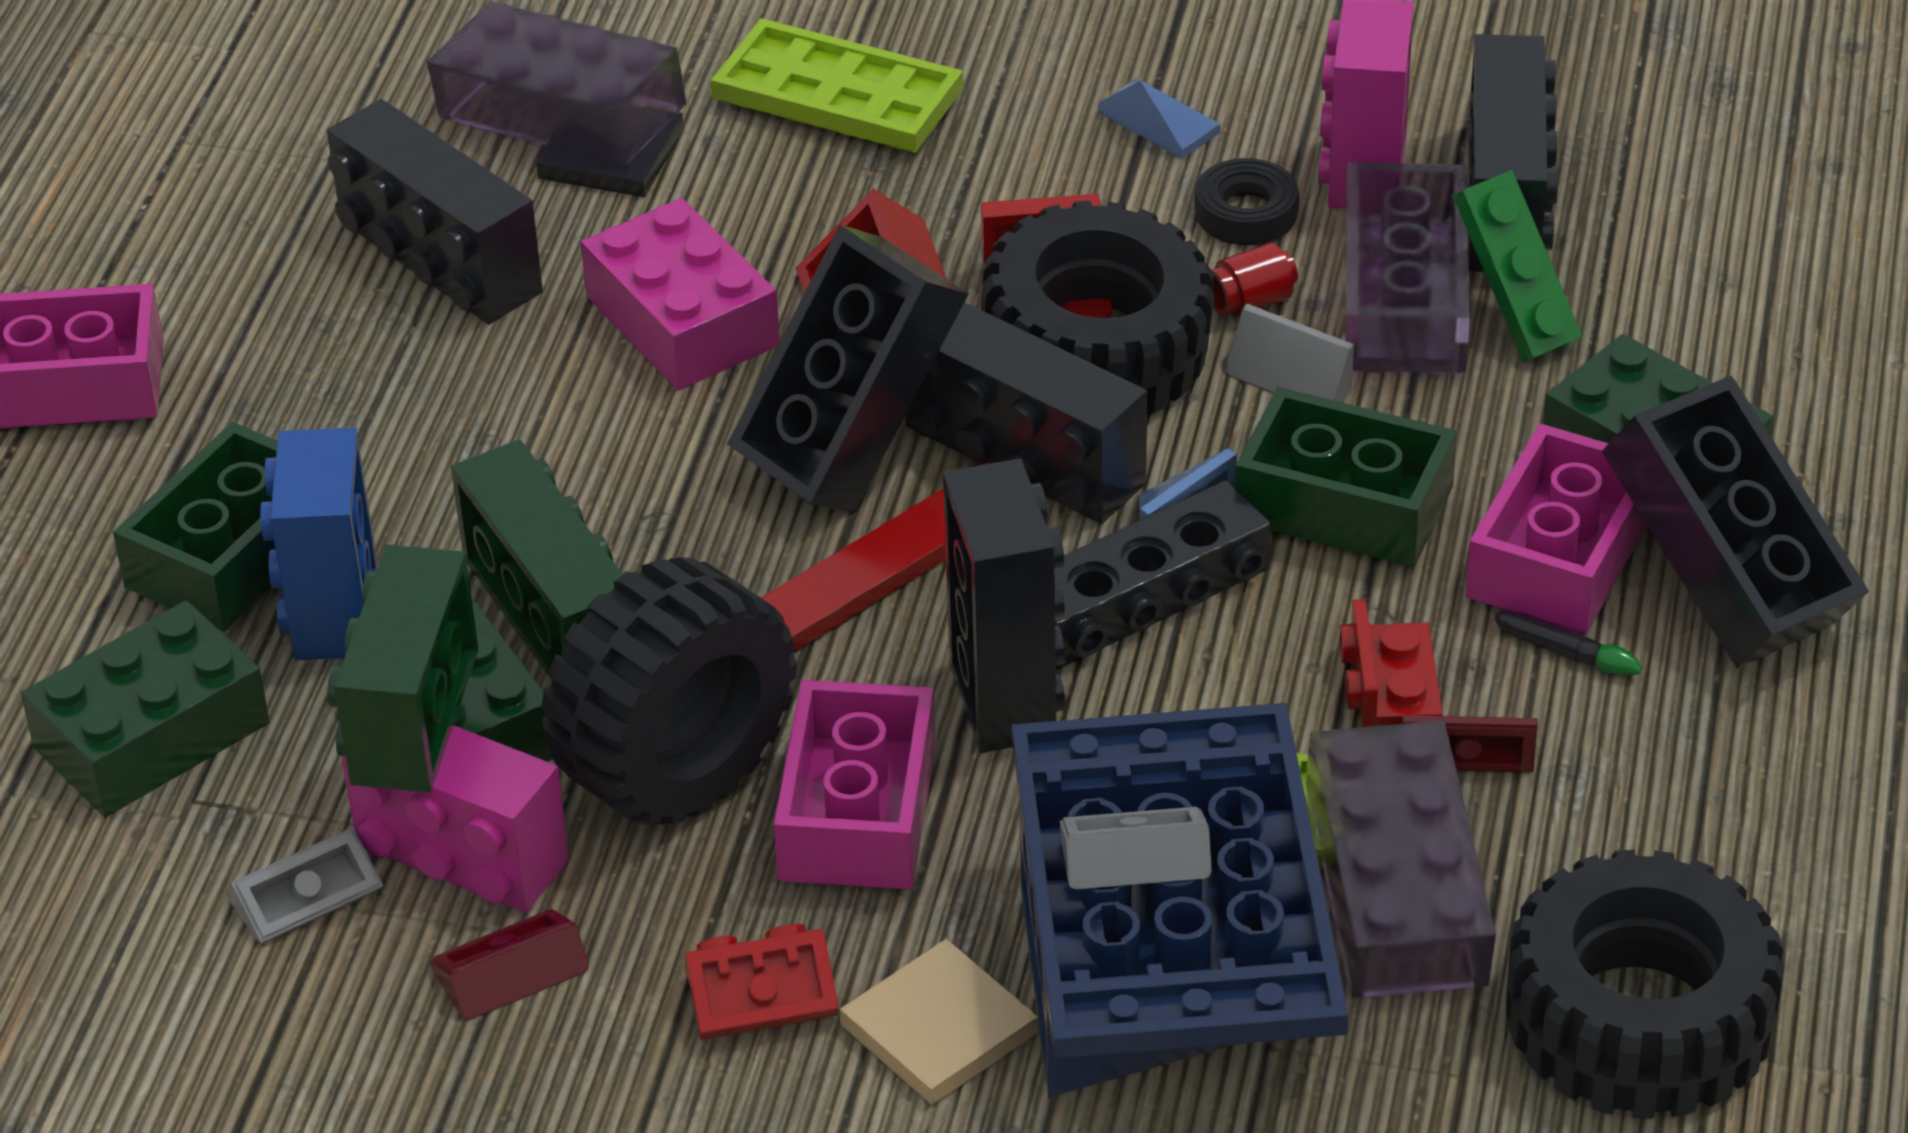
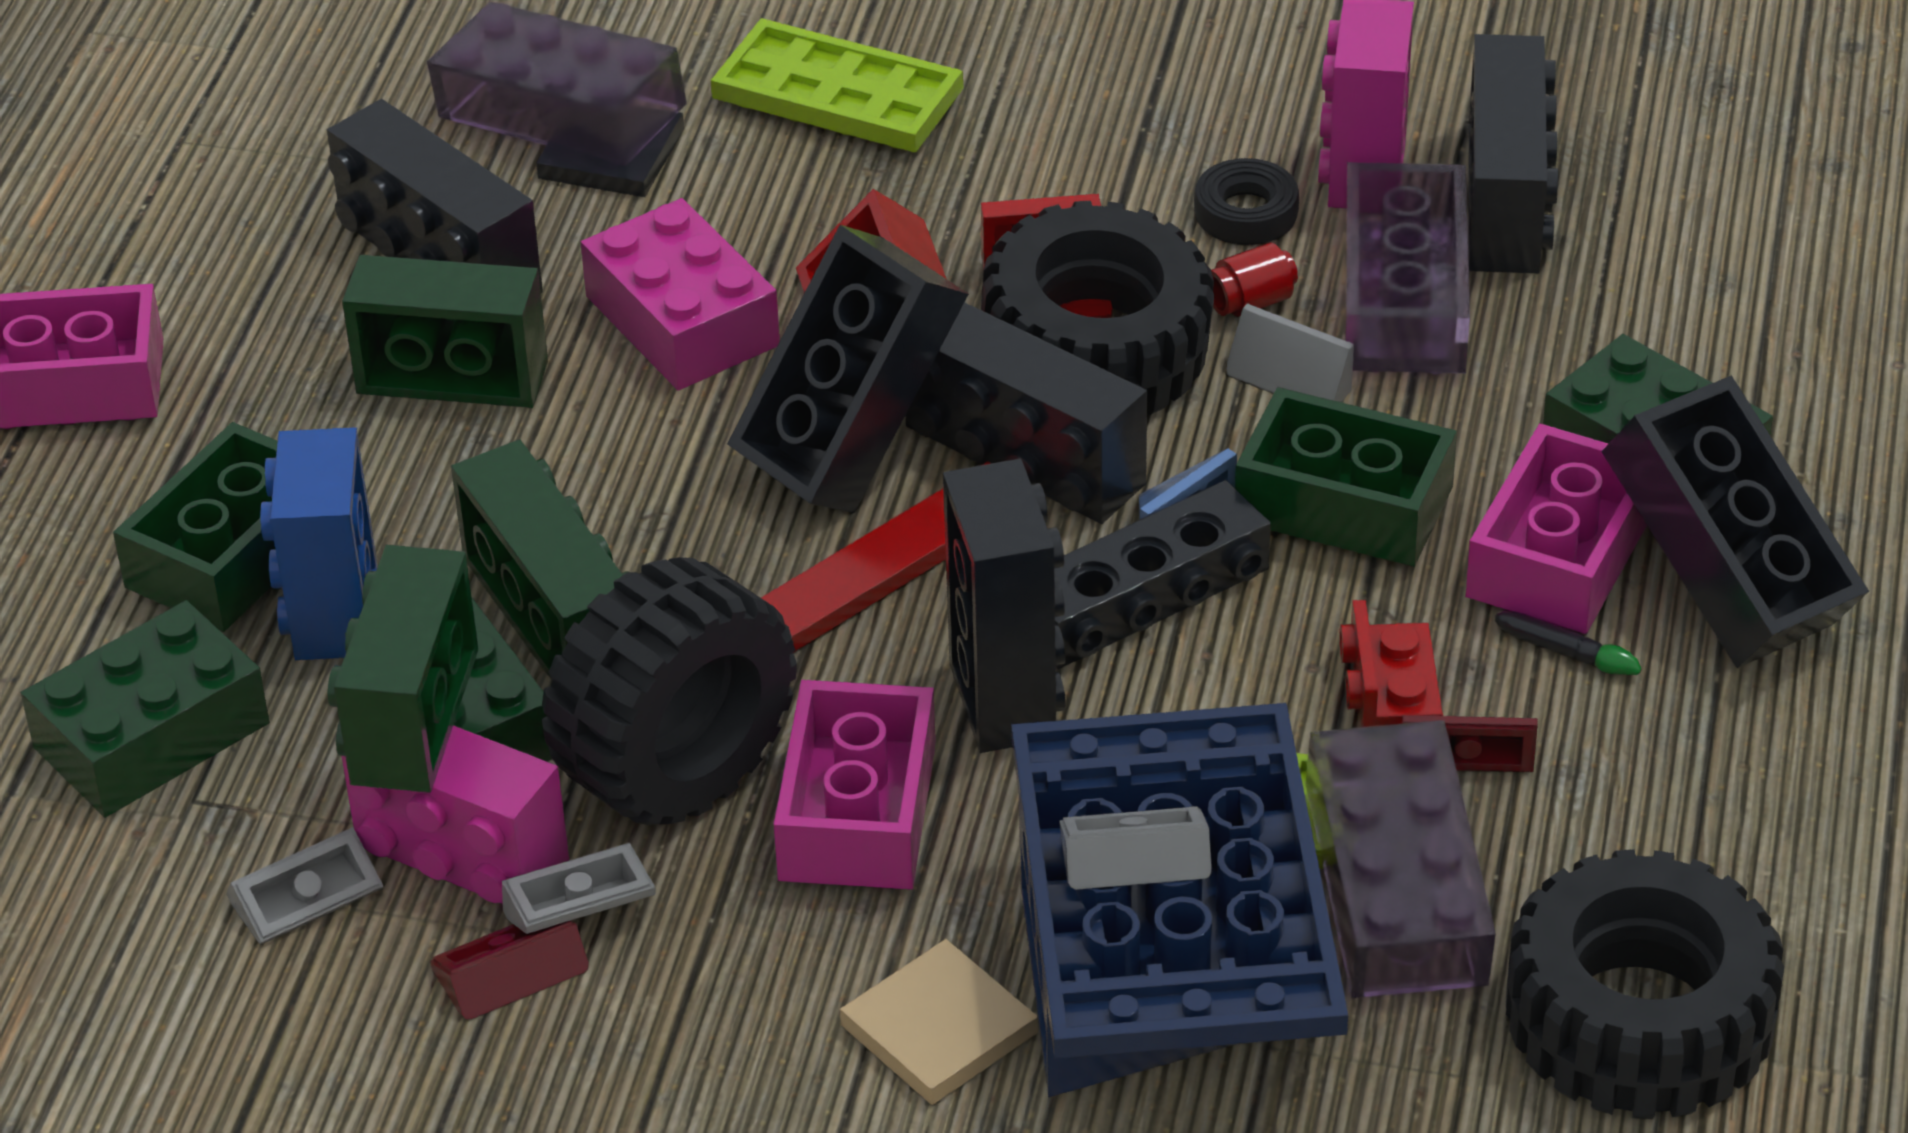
red bracket [684,924,839,1040] -> none
medium blue slope [1098,78,1220,159] -> none
green plate [1452,170,1583,362] -> none
none -> dark green brick [342,255,548,408]
none -> light grey slope [502,843,656,934]

